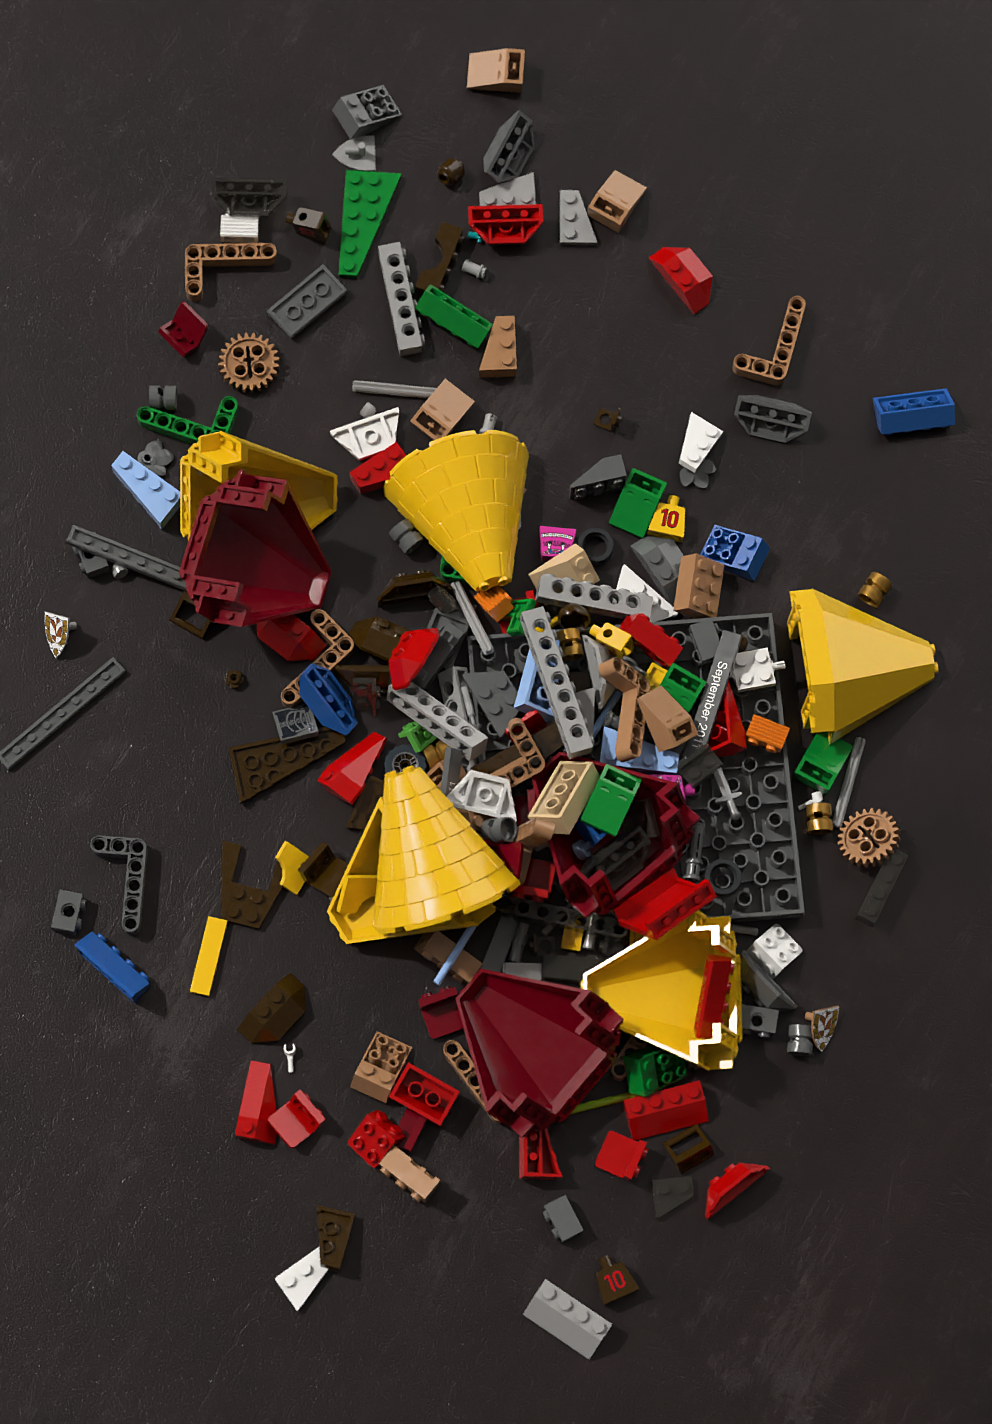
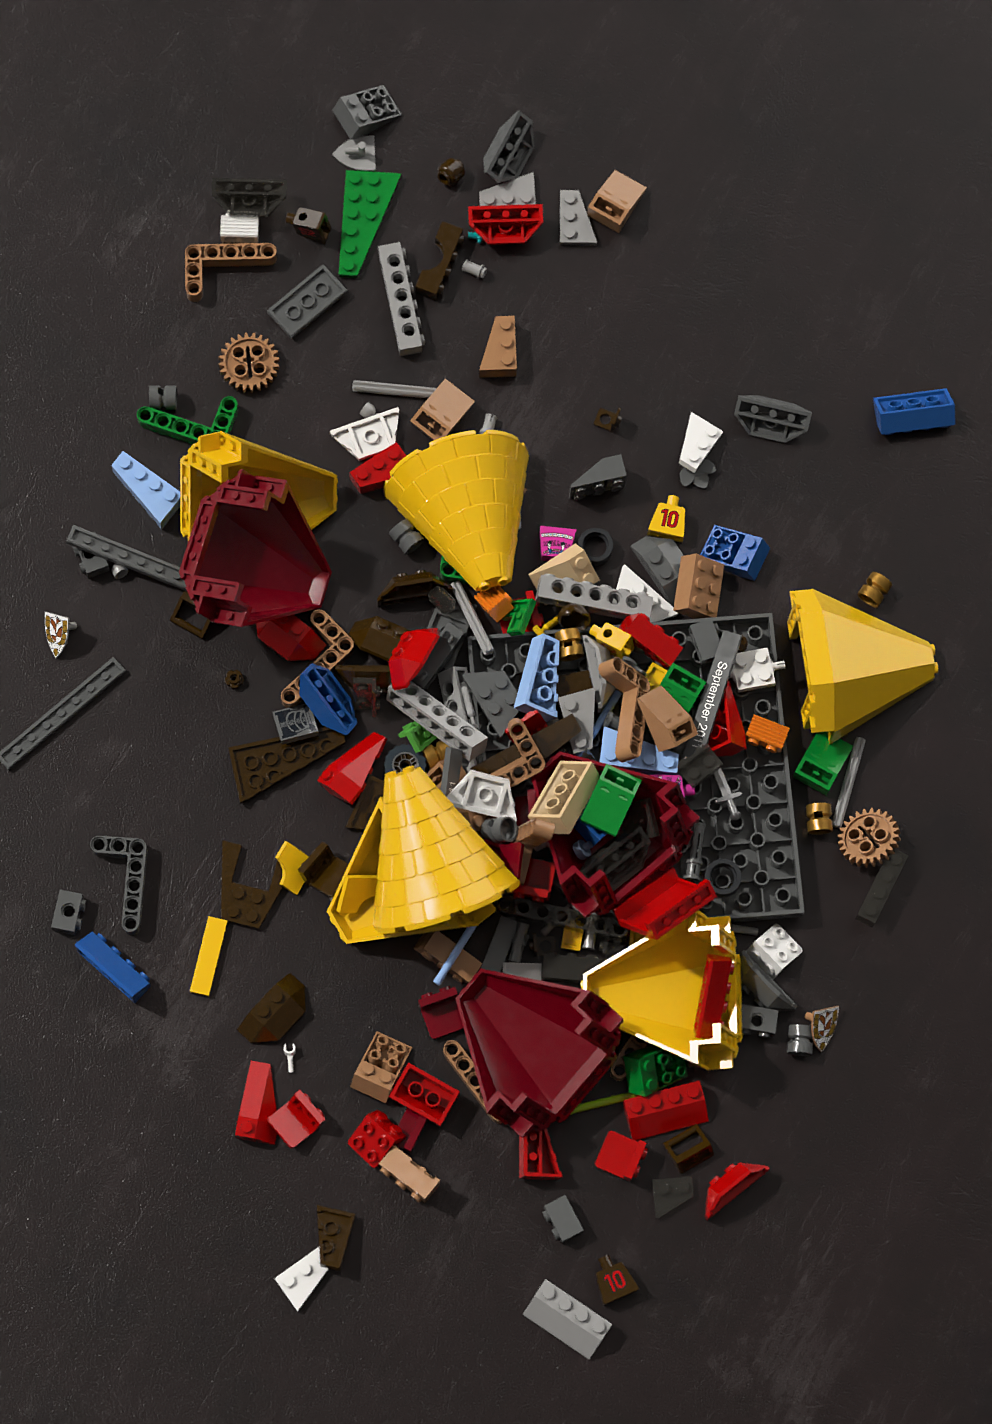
dark grey plate [137,440,175,476] -> none
dark red bracket [158,301,208,358] -> none
green brick [415,284,493,348] -> none
slope [467,48,525,93] -> none
light grey brick [520,606,595,759] -> none
green slope [608,468,667,539] -> none
red wedge [649,247,713,315] -> none
medium nougat beam [732,296,806,386] -> none
white hand [798,791,823,810] -> none

